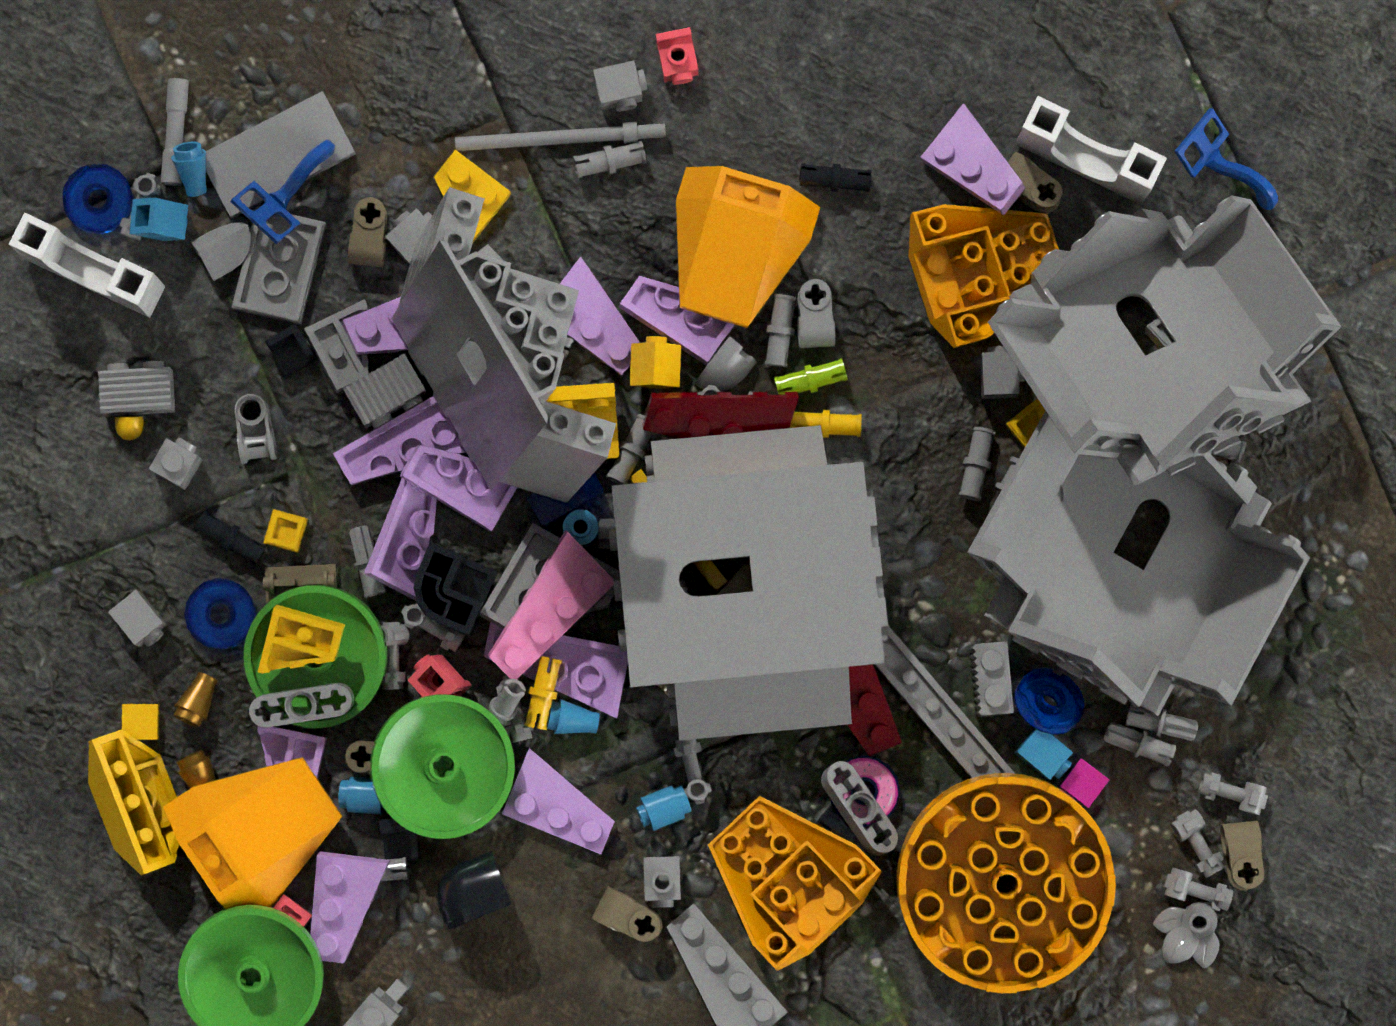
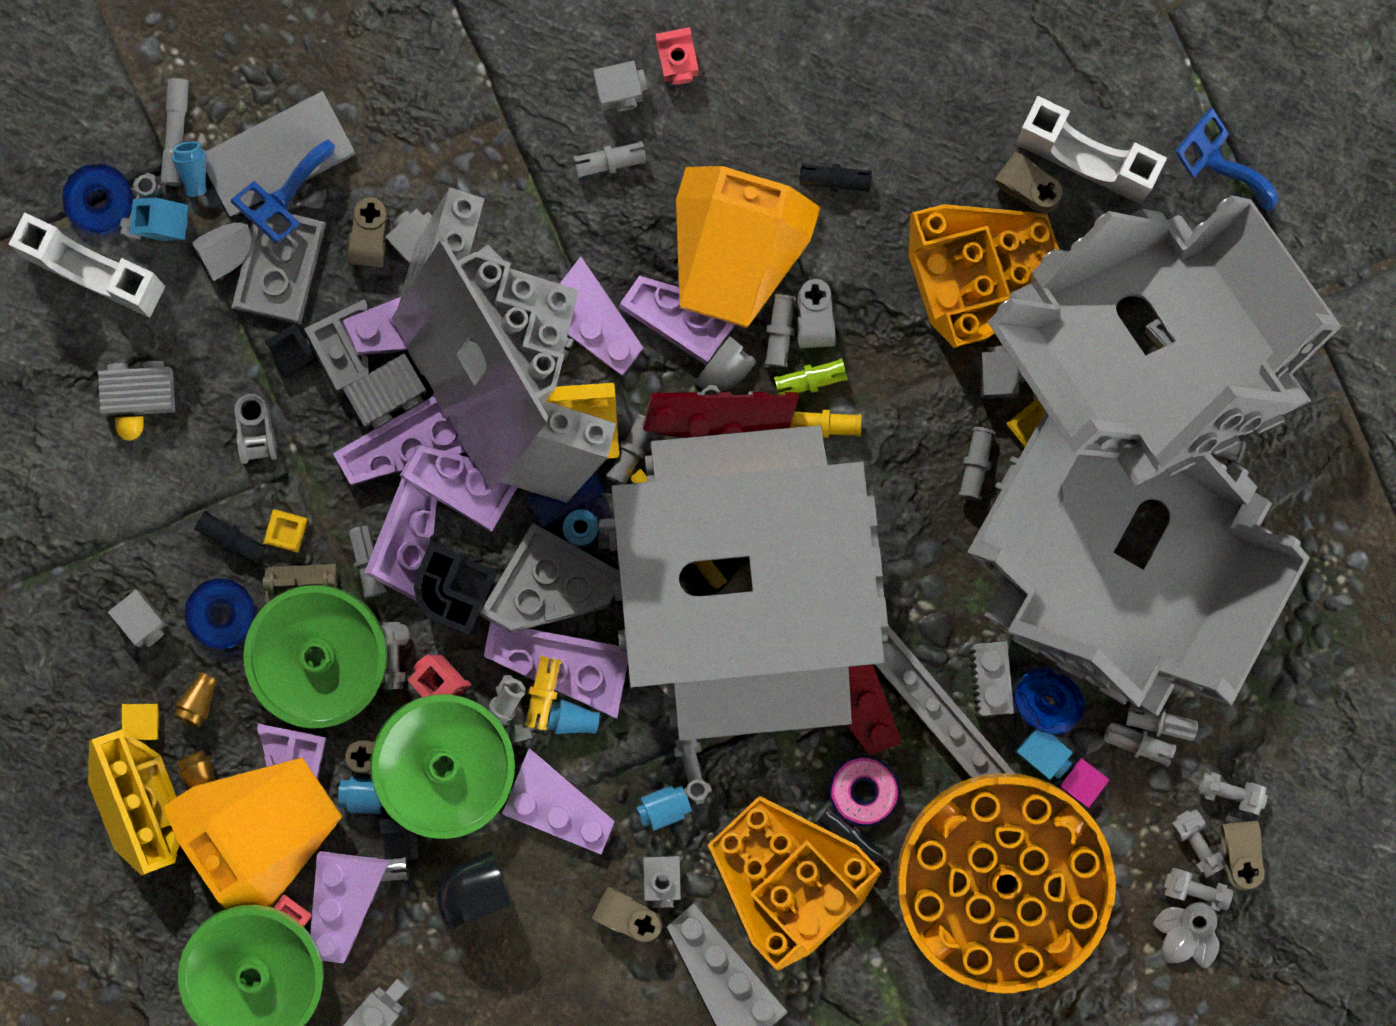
light grey brick [149,437,202,490] -> none
light grey beam [249,683,354,728] -> none
yellow wing [258,604,345,674] -> none
light grey bar [401,603,466,652] -> none
yellow wing [434,150,511,244] -> none
light grey bar [455,122,666,151] -> none
bright pink wing [487,530,614,680] -> none
yellow brick [630,336,681,389] -> none
light grey beam [821,761,898,856] -> none
lavender wing [921,103,1025,215] -> none

